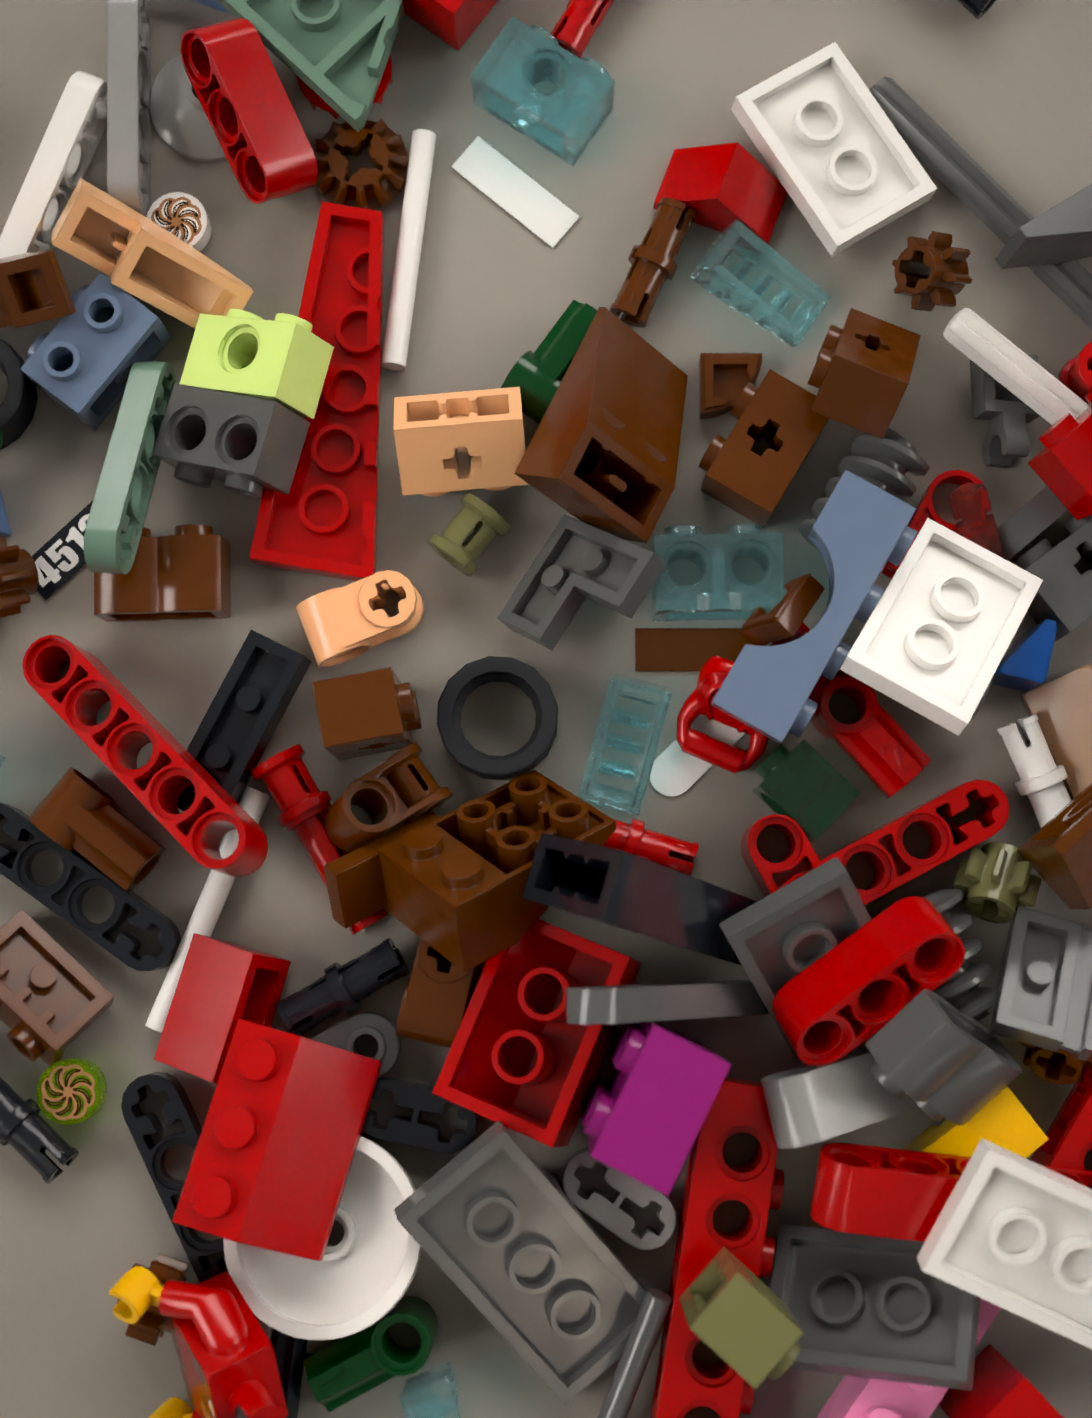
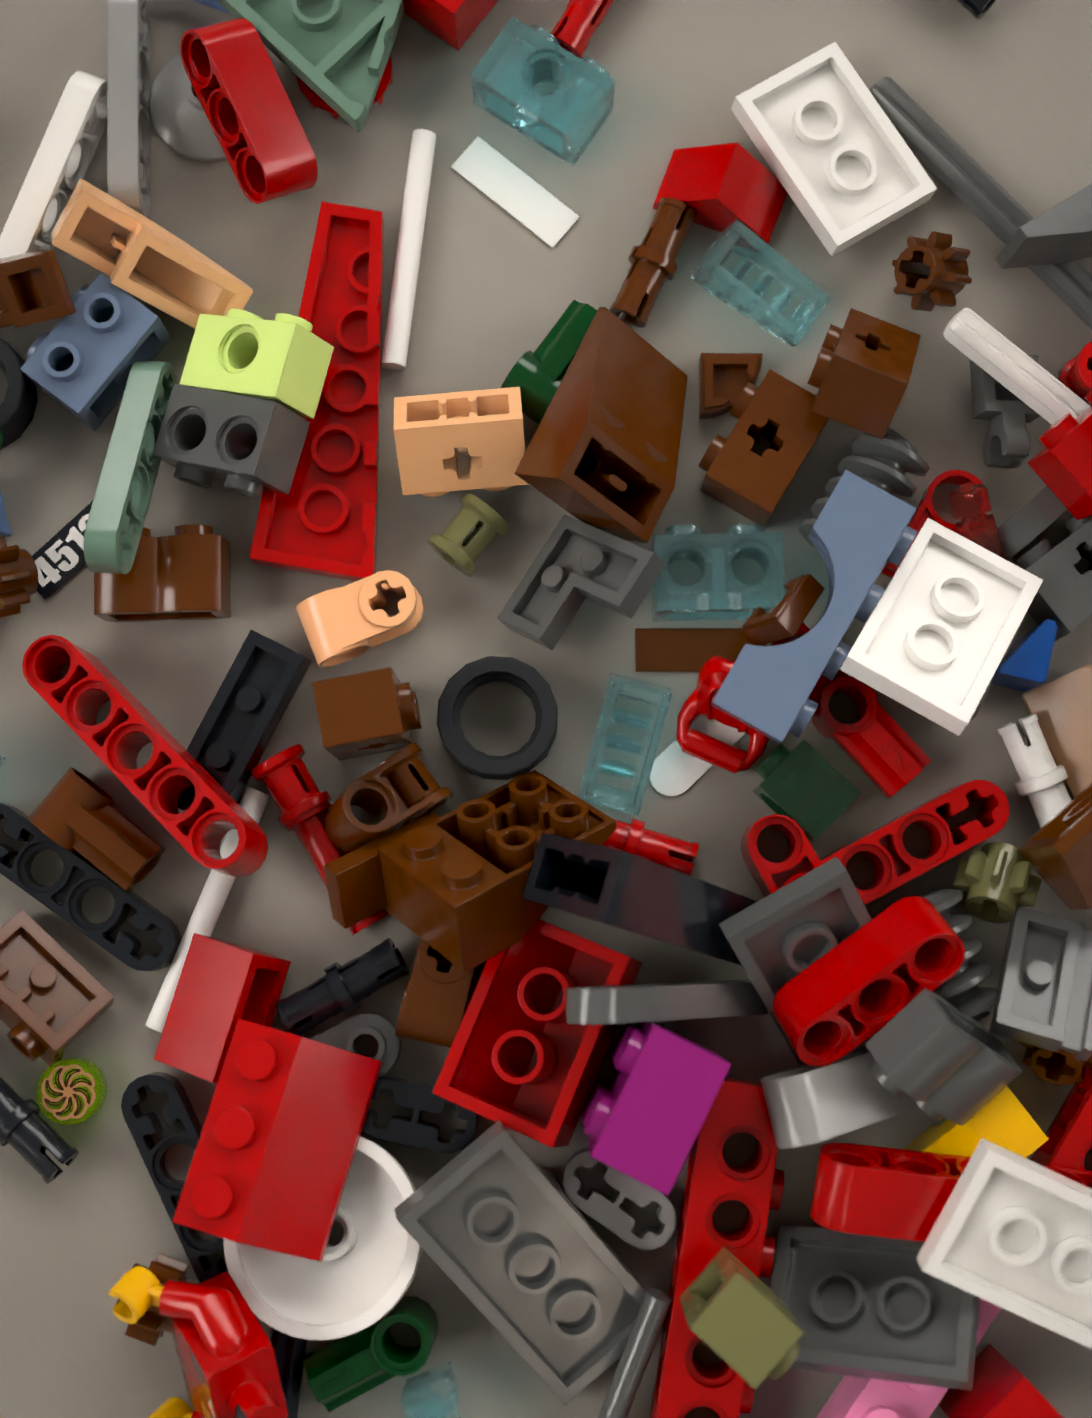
tile [147,192,211,252] -> none
reddish brown gear [314,118,409,210] -> none

